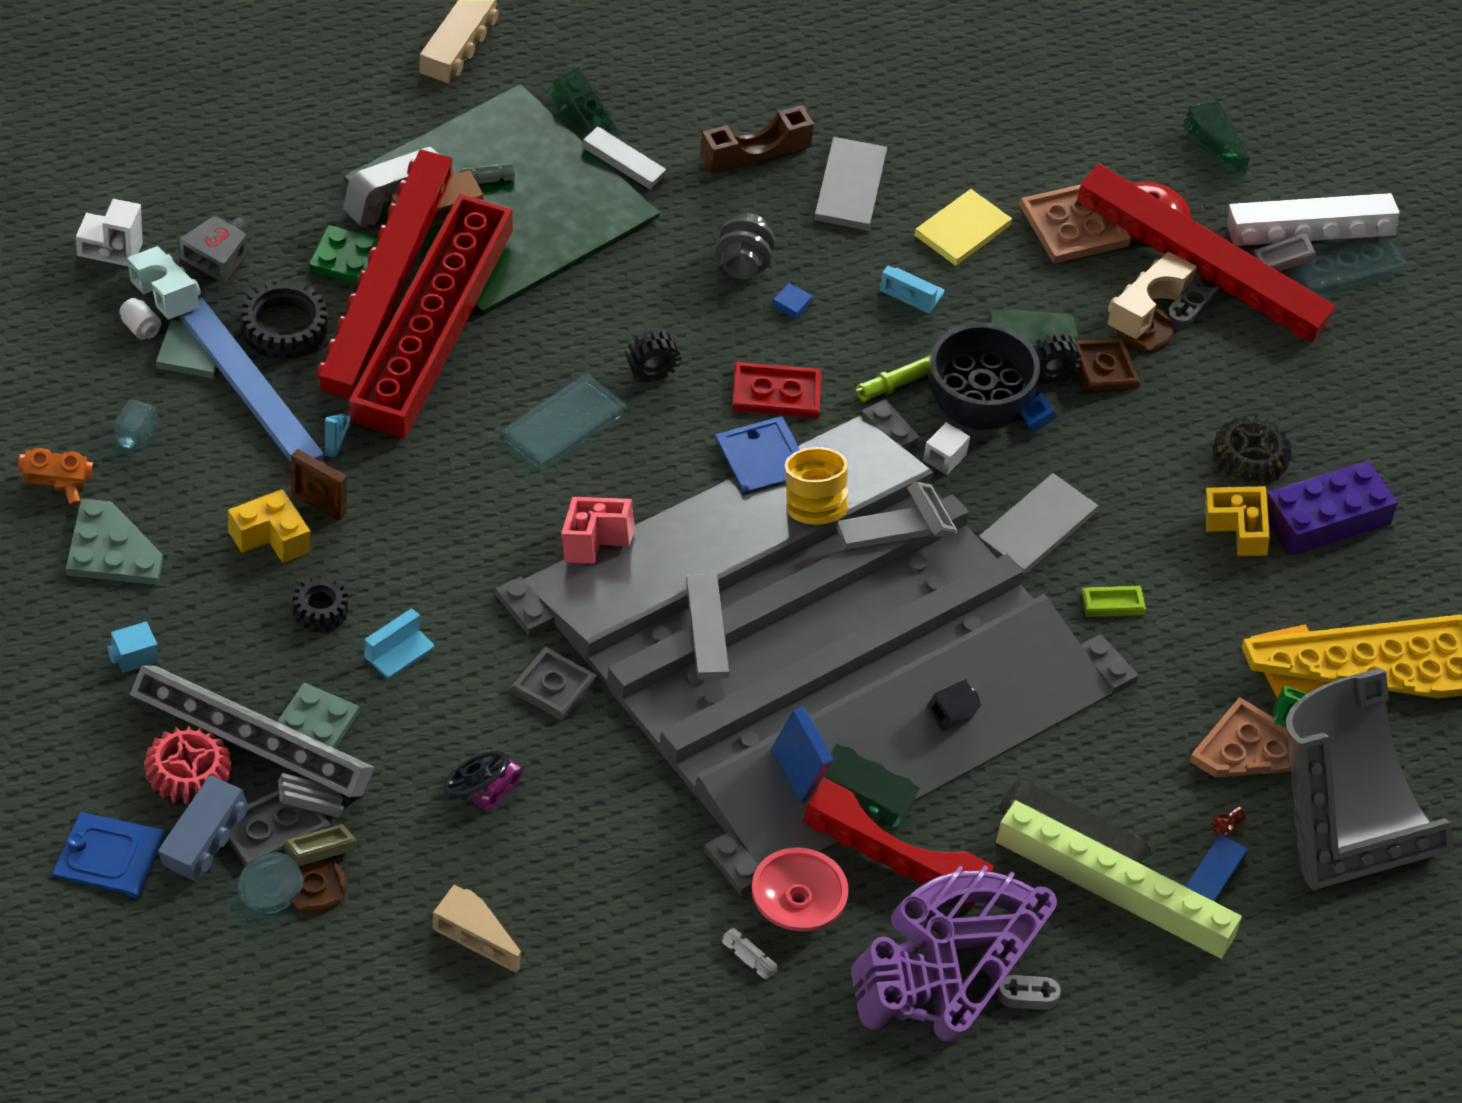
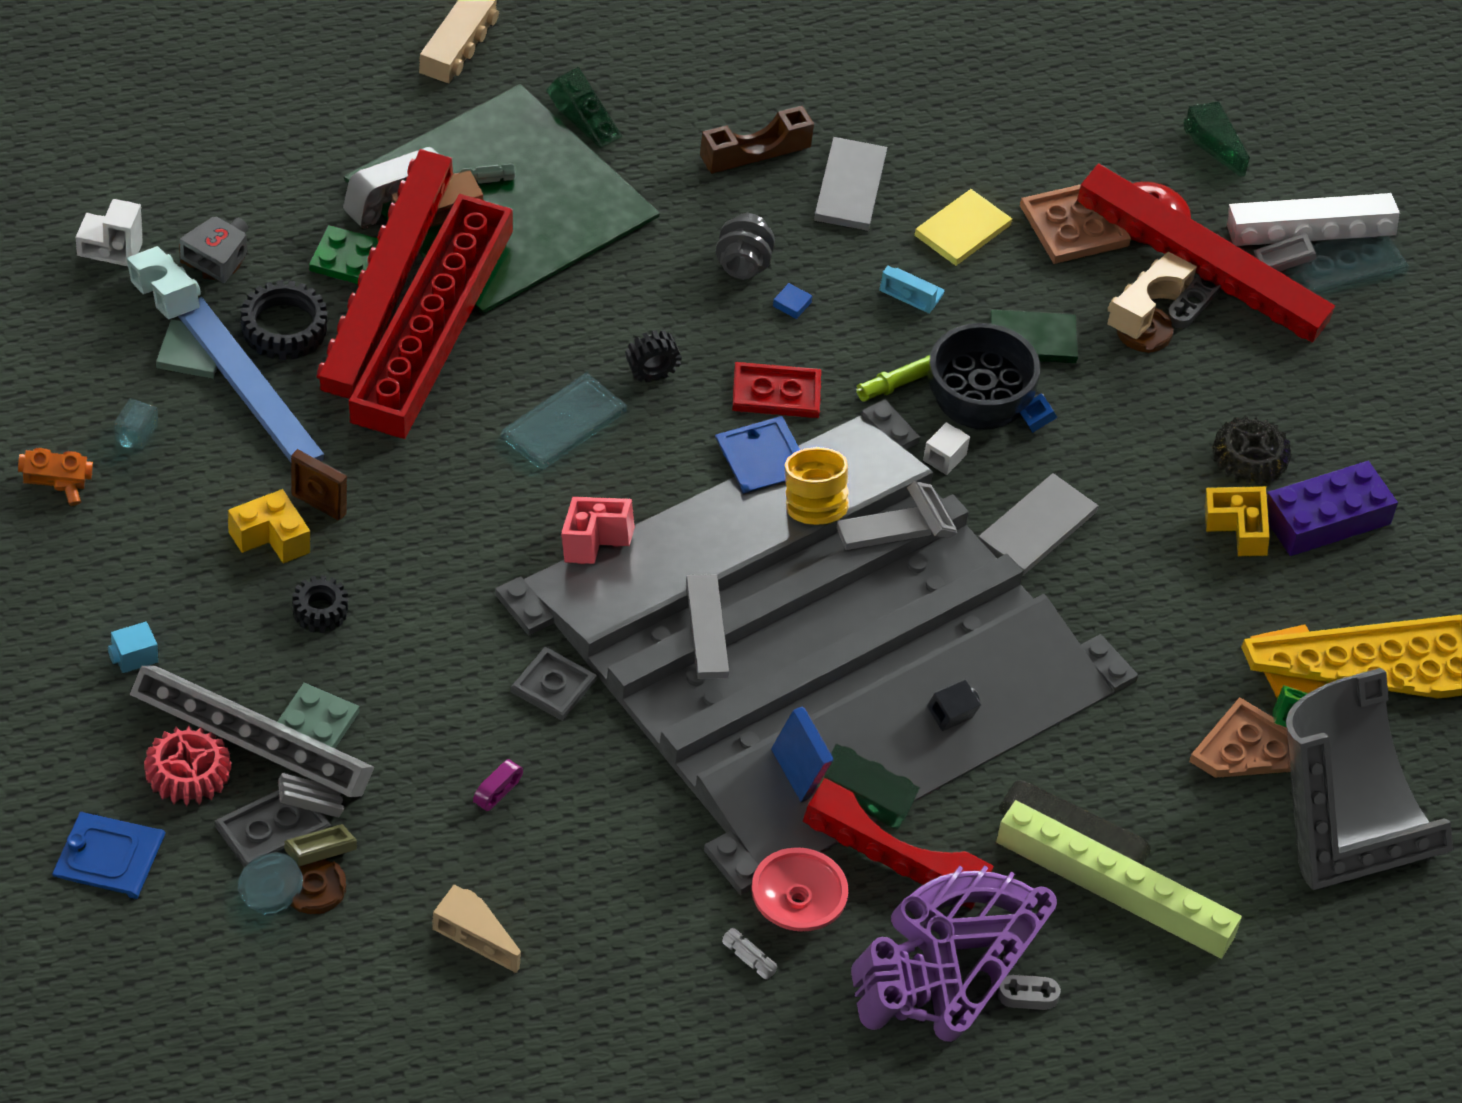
sand green plate [66,498,163,585] -> none
white brick [120,298,161,340] -> none
sand blue brick [158,775,248,882] -> none
medium azure tile [325,414,350,458] -> none
medium azure panel [364,608,434,679] -> none
black wheel [444,751,511,800] -> none
tile [581,127,666,189] -> none
black tyre [1032,333,1082,384] -> none
reddish brown tile [1075,339,1141,391] -> none
lime tile [1081,586,1146,617] -> none
blue tile [1185,834,1248,902] -> none
clear red arm [1211,807,1246,835] -> none

